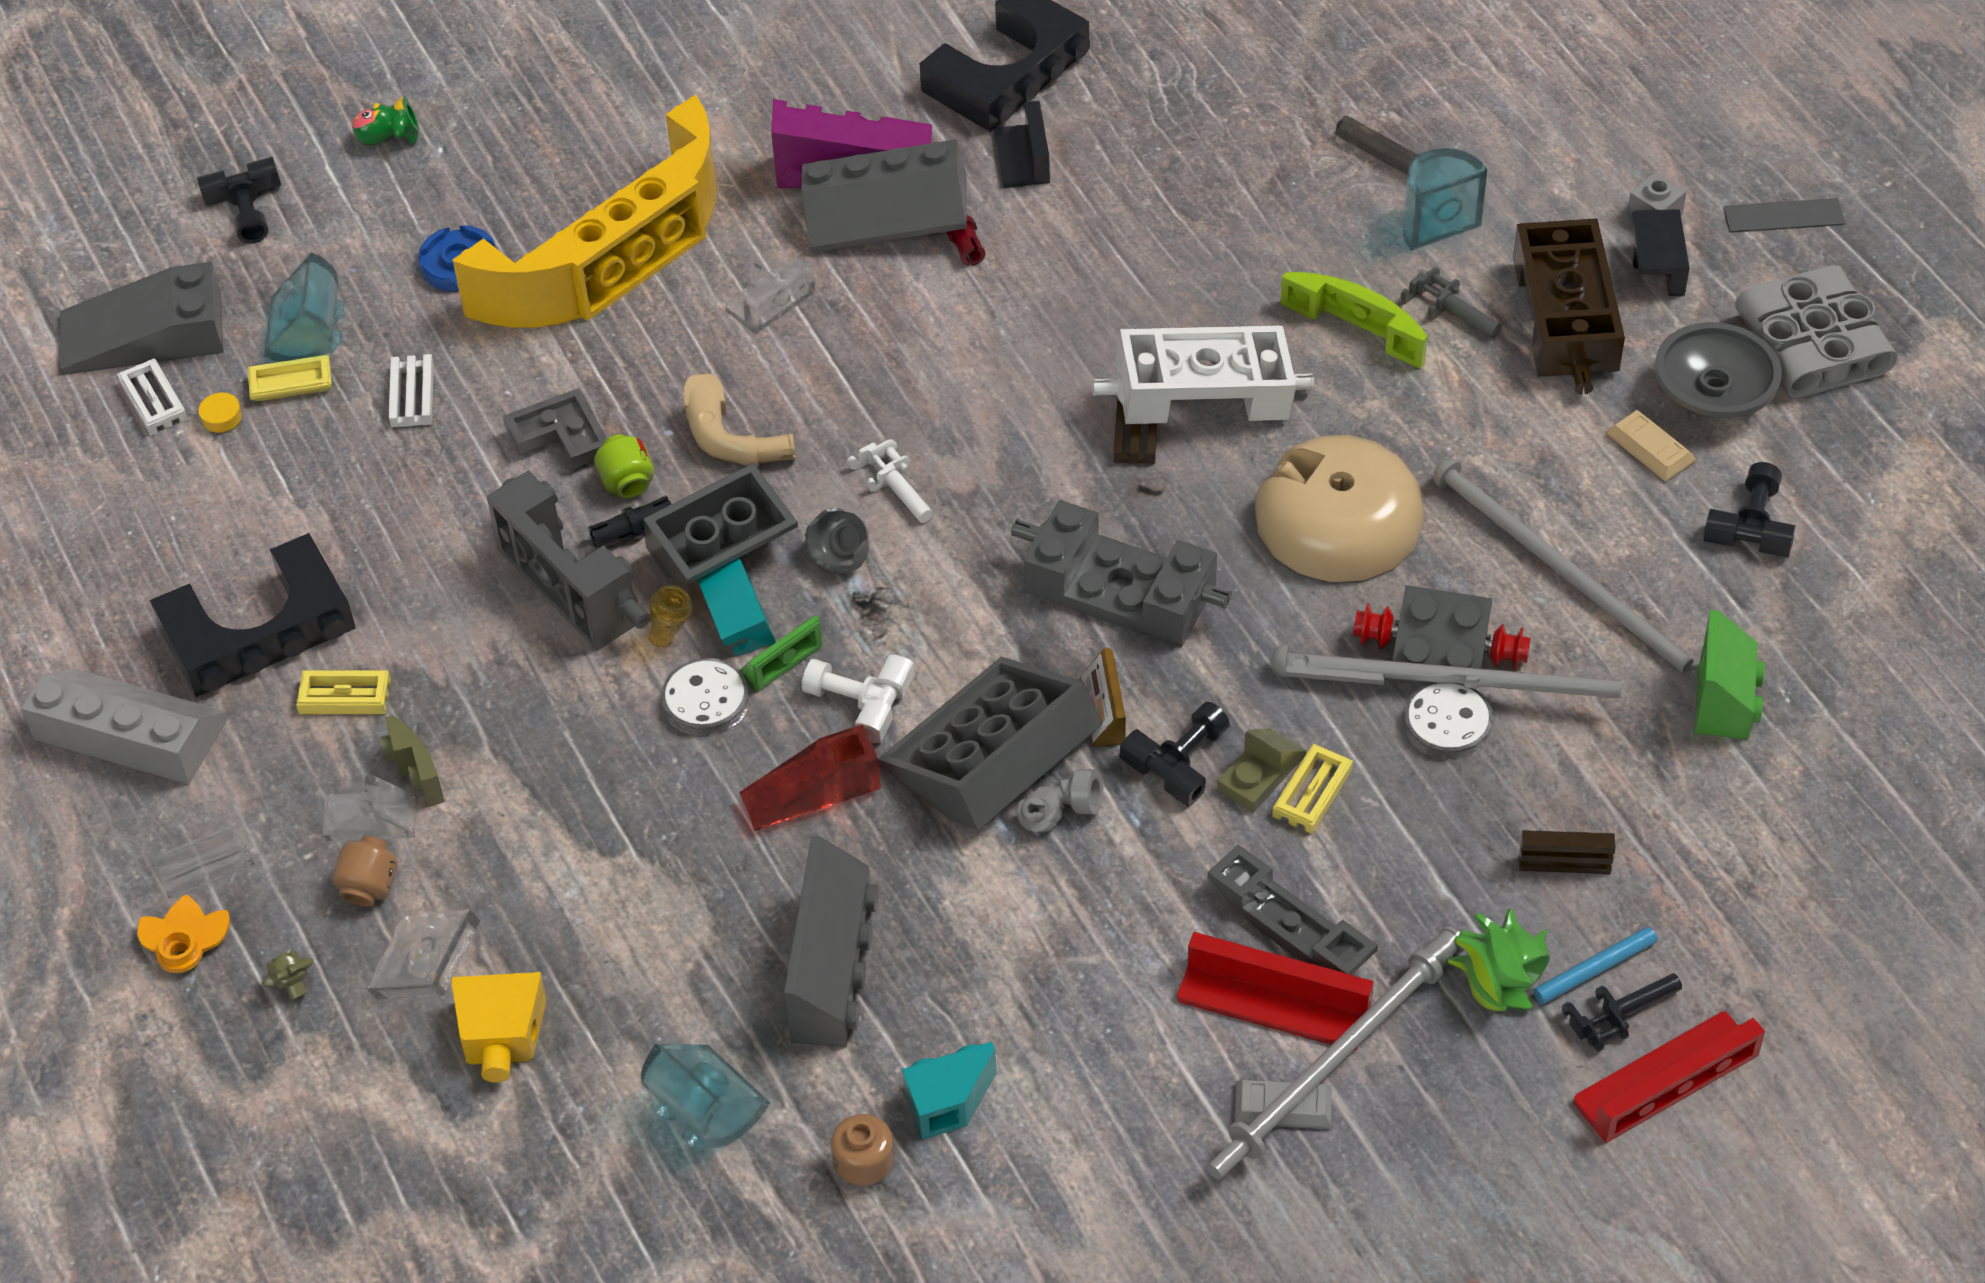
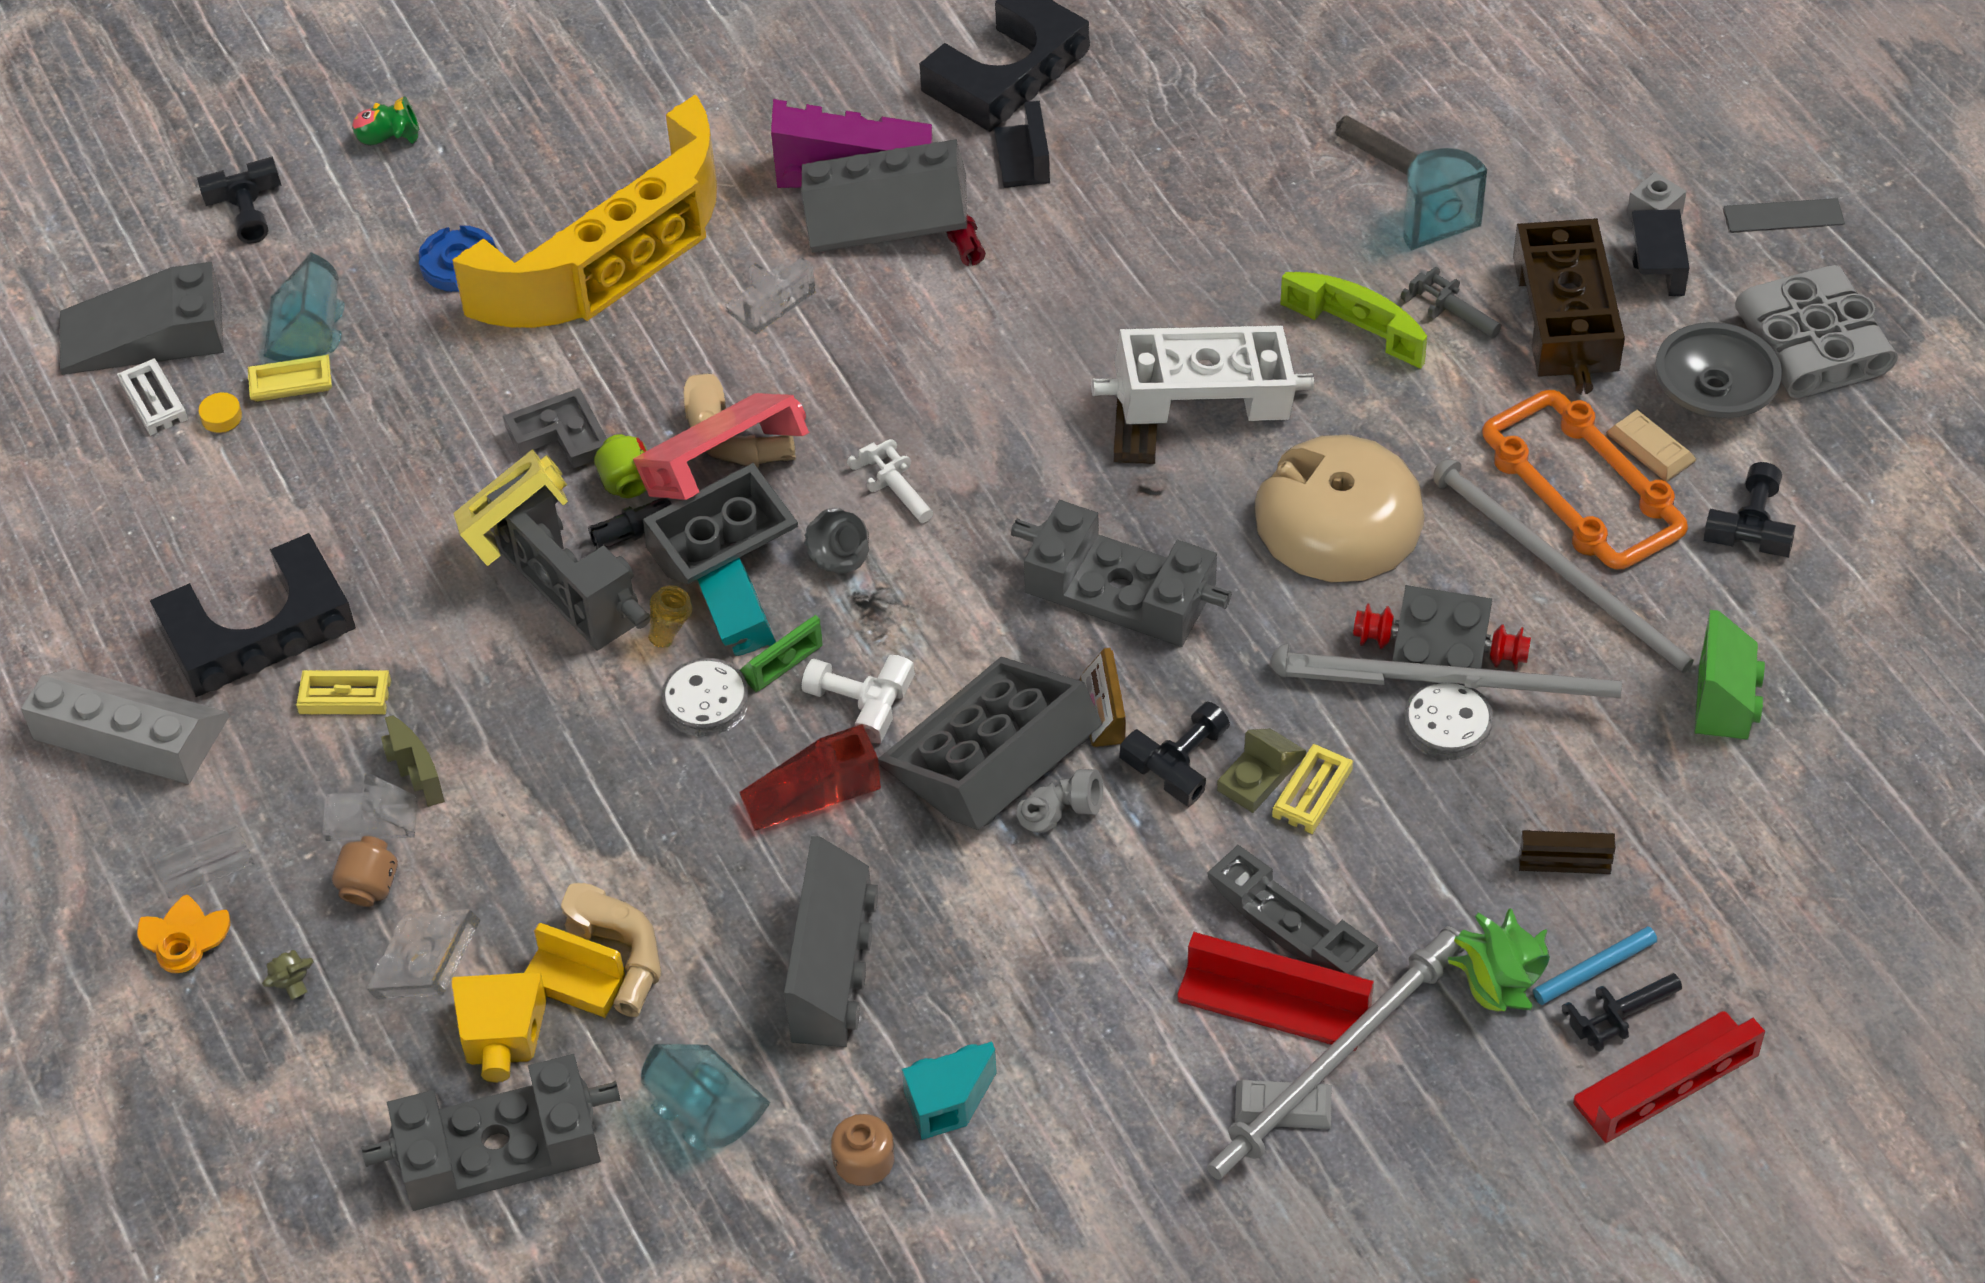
white tile [389,354,434,428] -> none
none -> dark grey brick [361,1054,621,1211]
none -> light yellow panel [453,449,568,566]
none -> yellow panel [524,923,625,1018]
none -> tan piece [561,883,661,1017]
none -> coral panel [633,393,809,500]
none -> orange bar [1482,390,1688,570]

